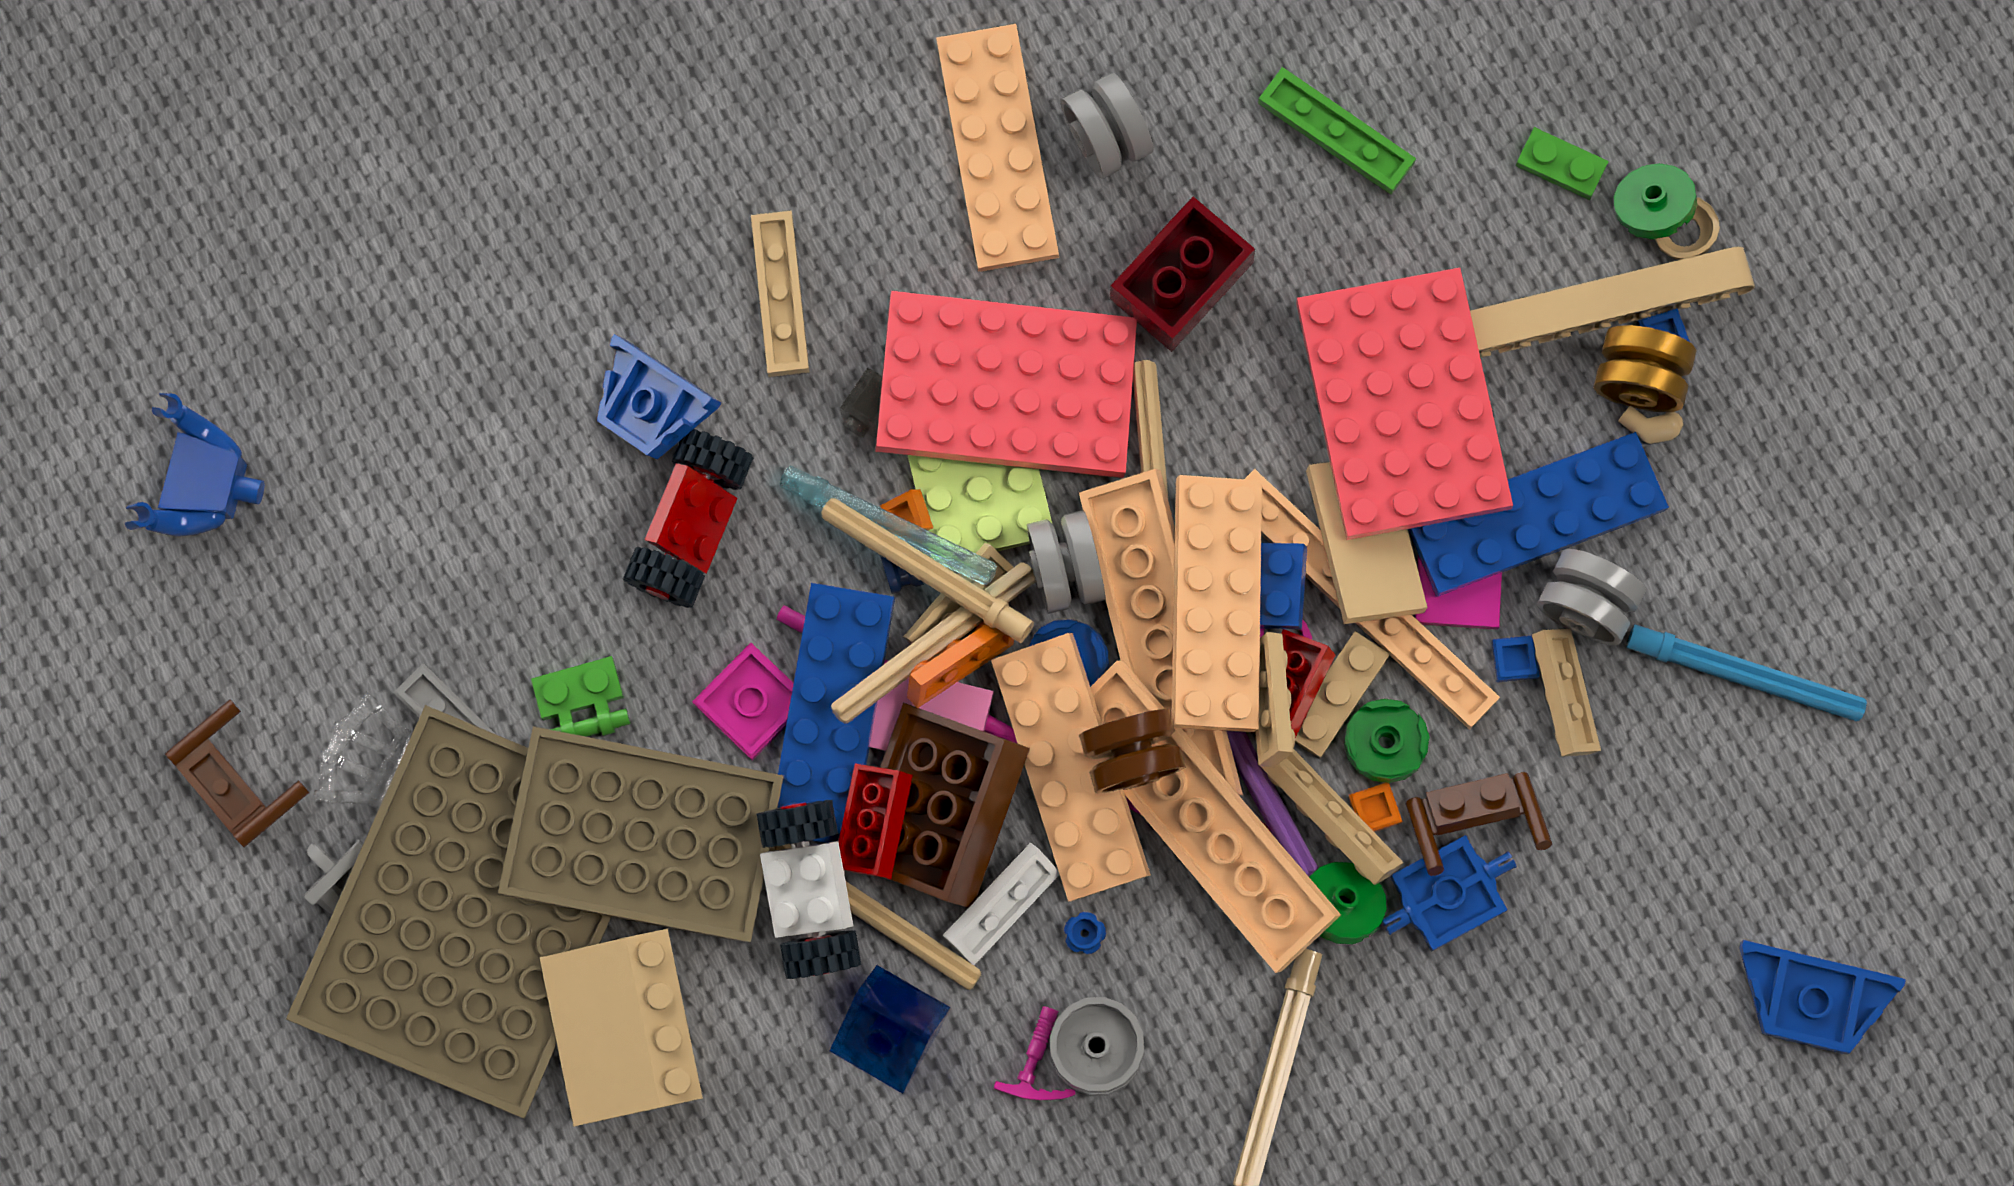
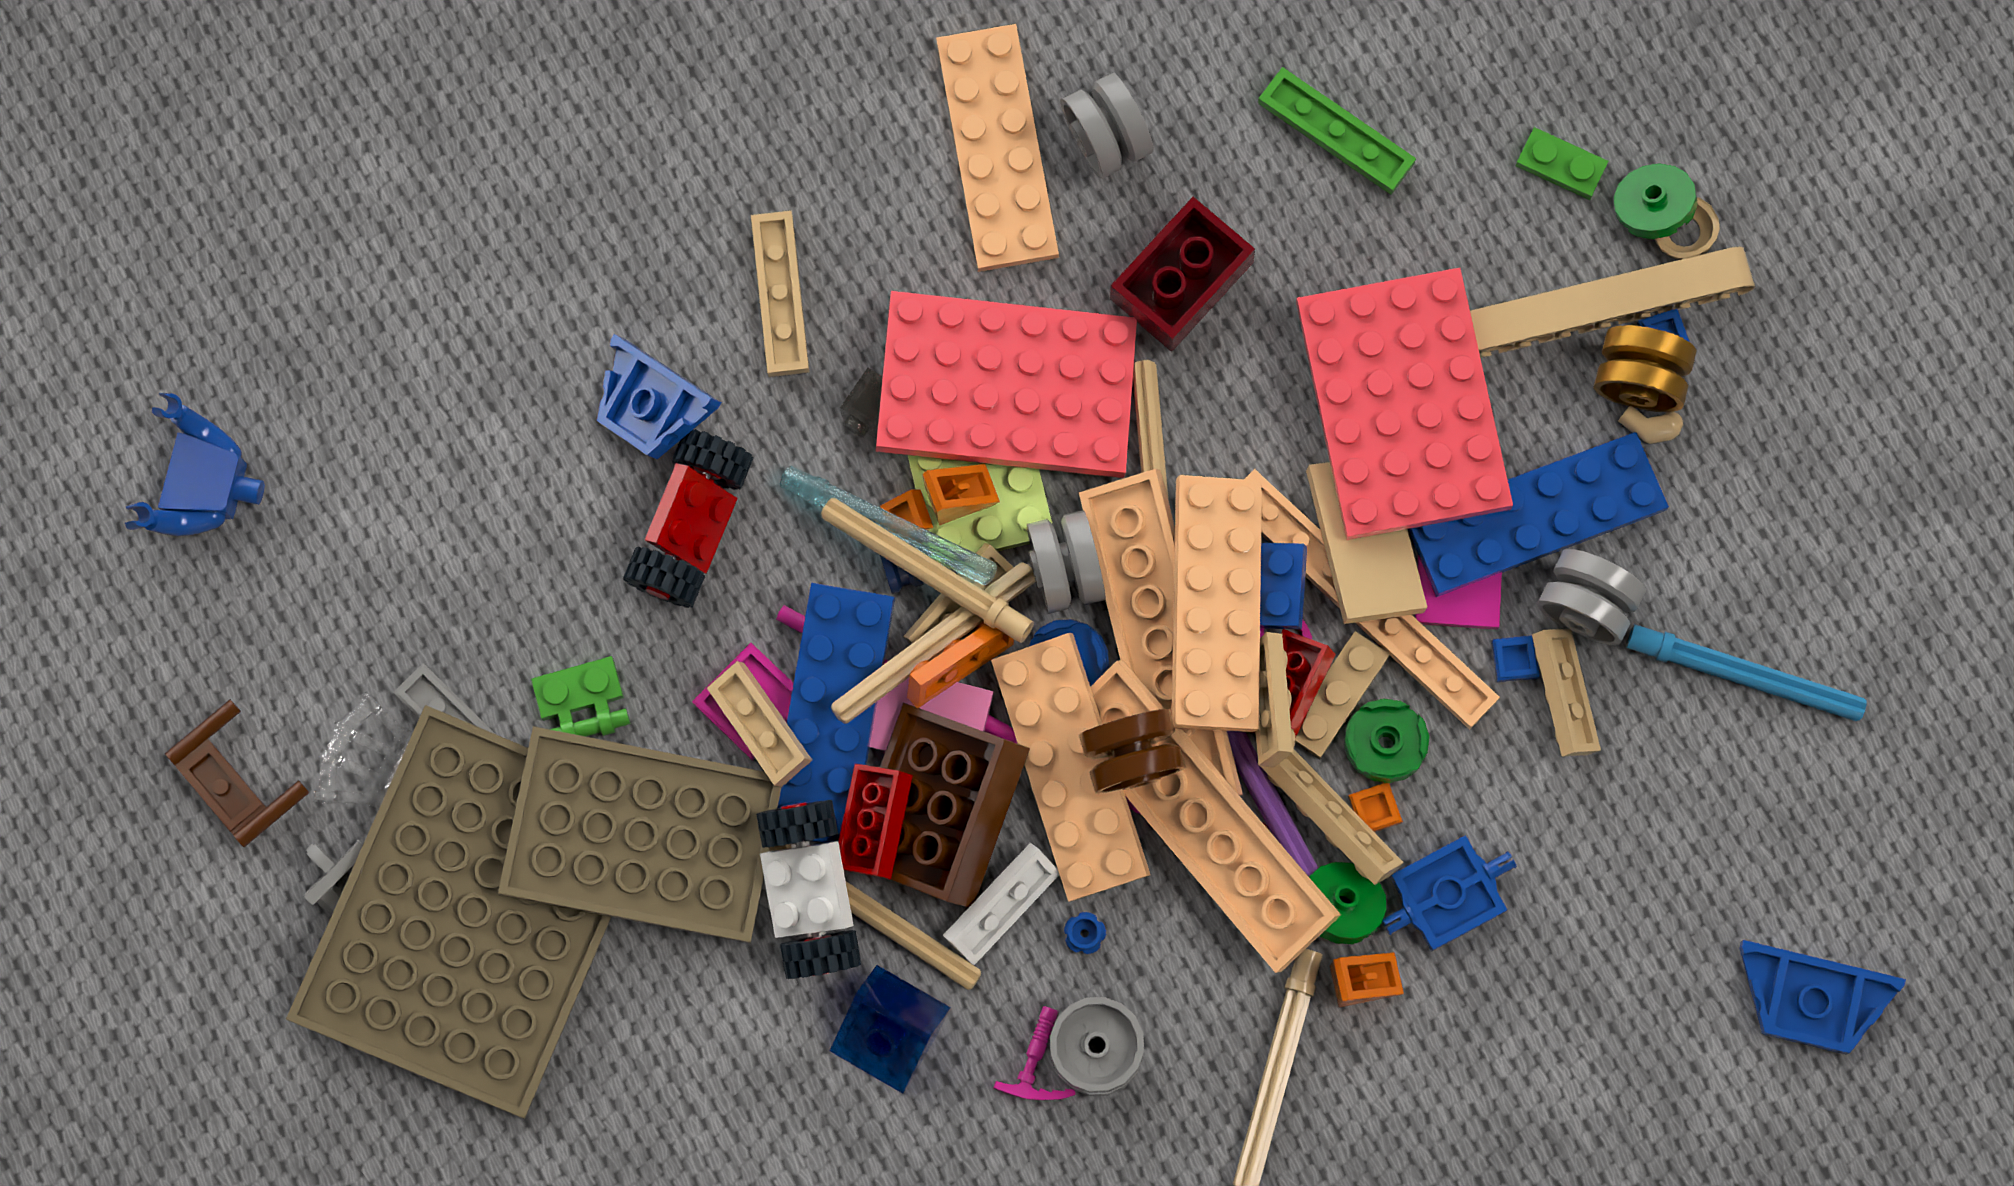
tan slope [540,929,703,1126] -> none
reddish brown plate [1406,772,1552,876] -> none
none -> tan plate [707,661,812,787]
none -> orange slope [923,464,1000,525]
none -> orange slope [1330,952,1404,1008]

